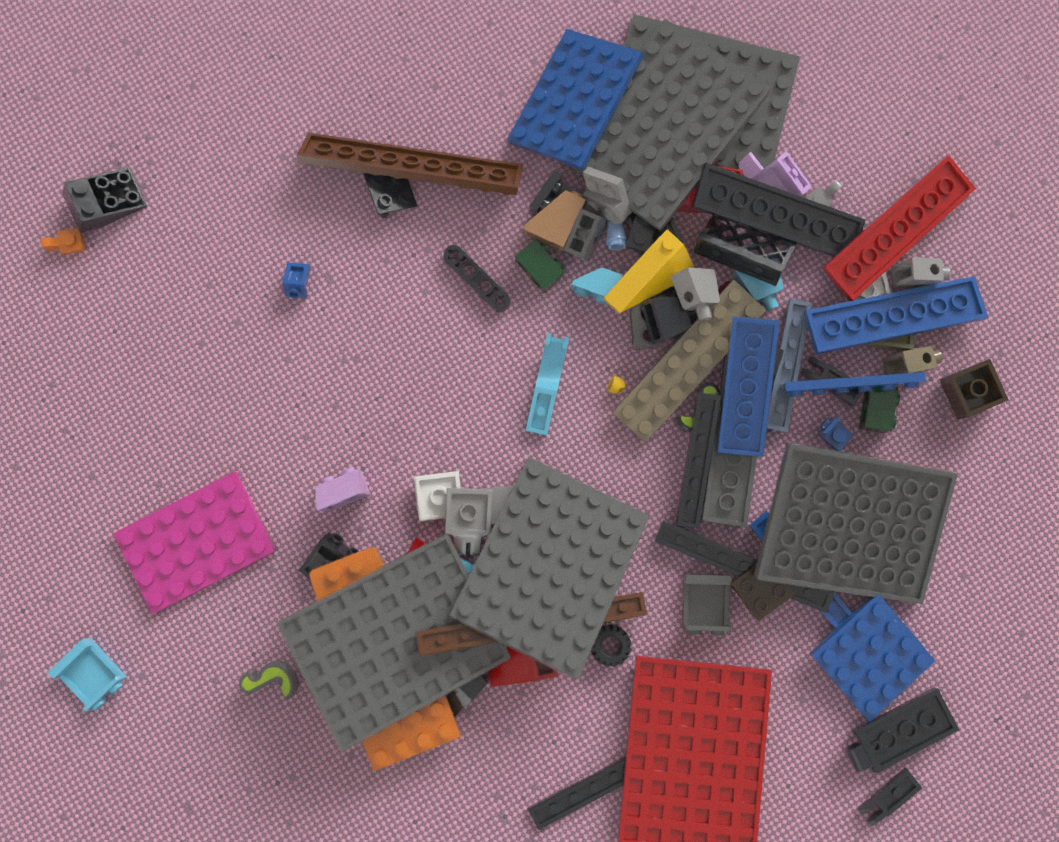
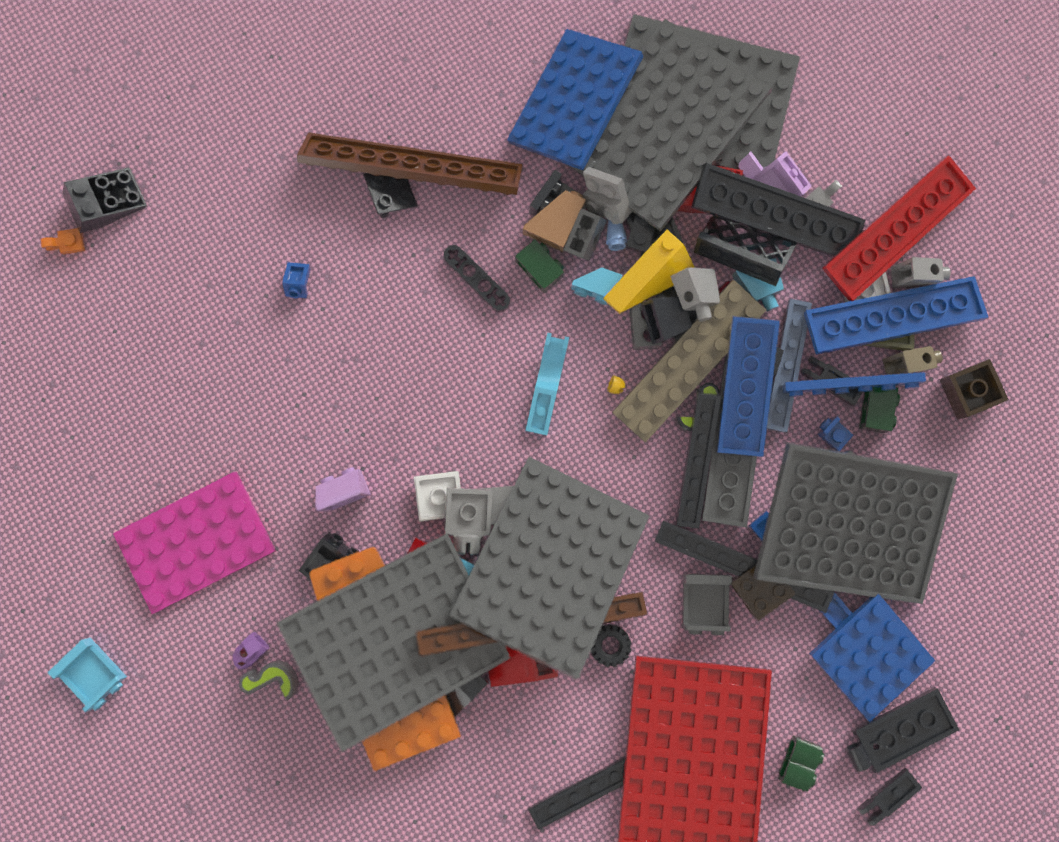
none -> medium lavender rock [233,632,270,669]
none -> dark green brick [778,735,824,792]

